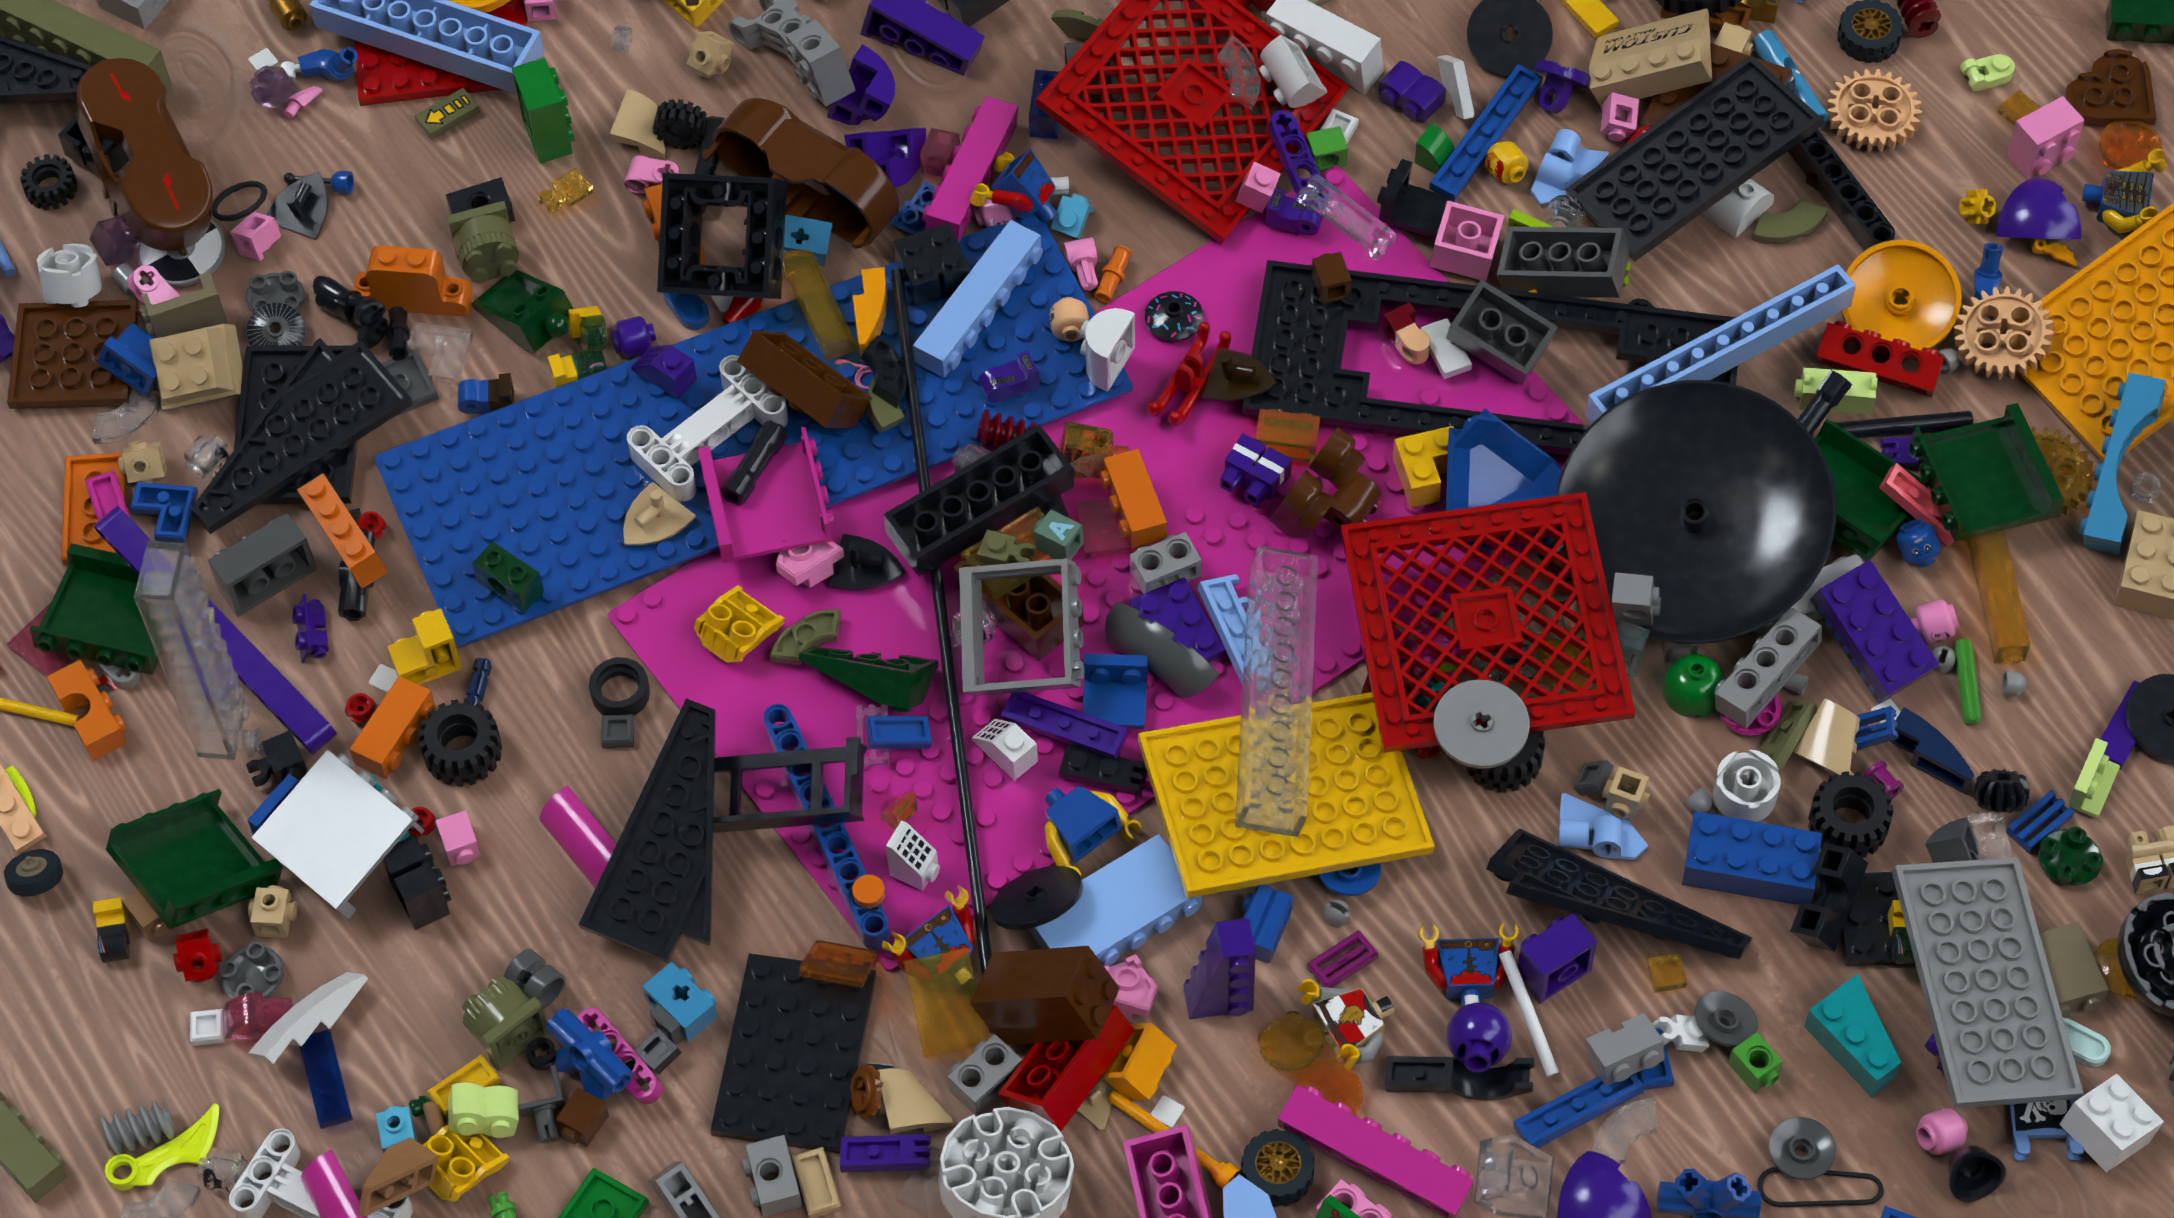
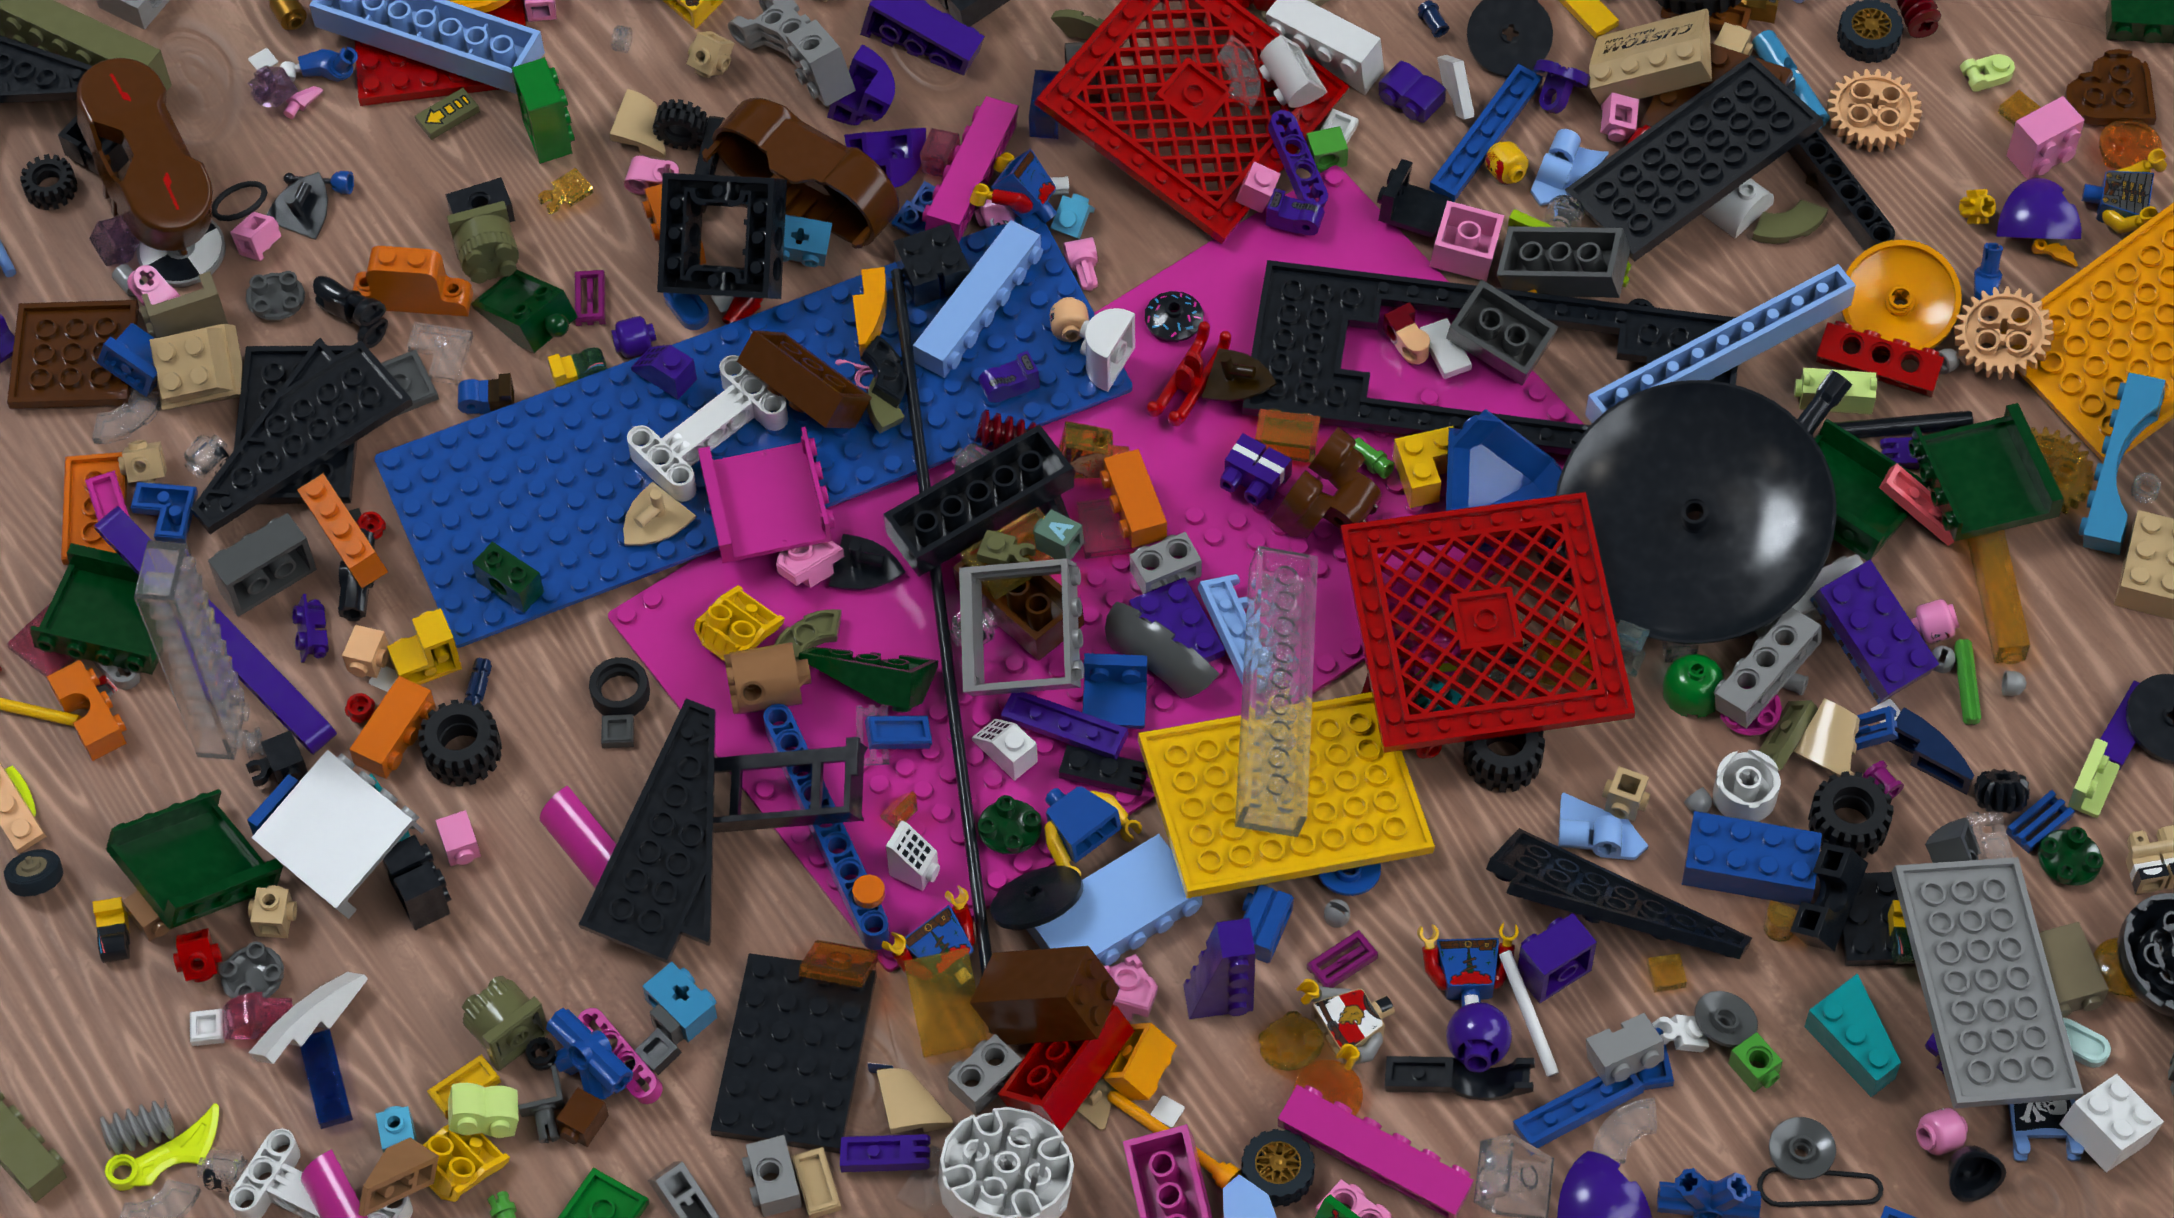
white brick [37,244,102,307] -> none
dish [246,302,306,346] -> none
black pin [386,306,410,361] -> none
red plate [408,807,436,837] -> none
medium nougat arm [409,1096,446,1136] -> none
dark grey wheel [504,949,566,1008] -> none
clear green leg [568,306,607,351] -> none
black axle [721,420,788,506] -> none
clear yellow brick [783,249,859,361] -> none
dark orange gear [850,1065,884,1118] -> none
orange pin [1094,245,1132,304] -> none
clear plate [1296,174,1397,260] -> none
reddish brown brick [1311,252,1352,304] -> none
green brick [1415,123,1455,174] -> none
light grey piece [1433,680,1530,768] -> none
dark grey tile [1573,760,1614,795] -> none
light grey brick [1611,573,1661,626] -> none
blue head [1896,519,1941,567] -> none
none -> light nougat brick [342,625,389,678]
none -> magenta tile [575,270,606,326]
none -> medium nougat cylinder [724,642,812,714]
none -> dark green dish [978,795,1042,854]
none -> bright green pin [1354,437,1395,478]
none -> dark blue pin [1418,0,1450,38]
none -> clear yellow brick [1763,901,1798,942]

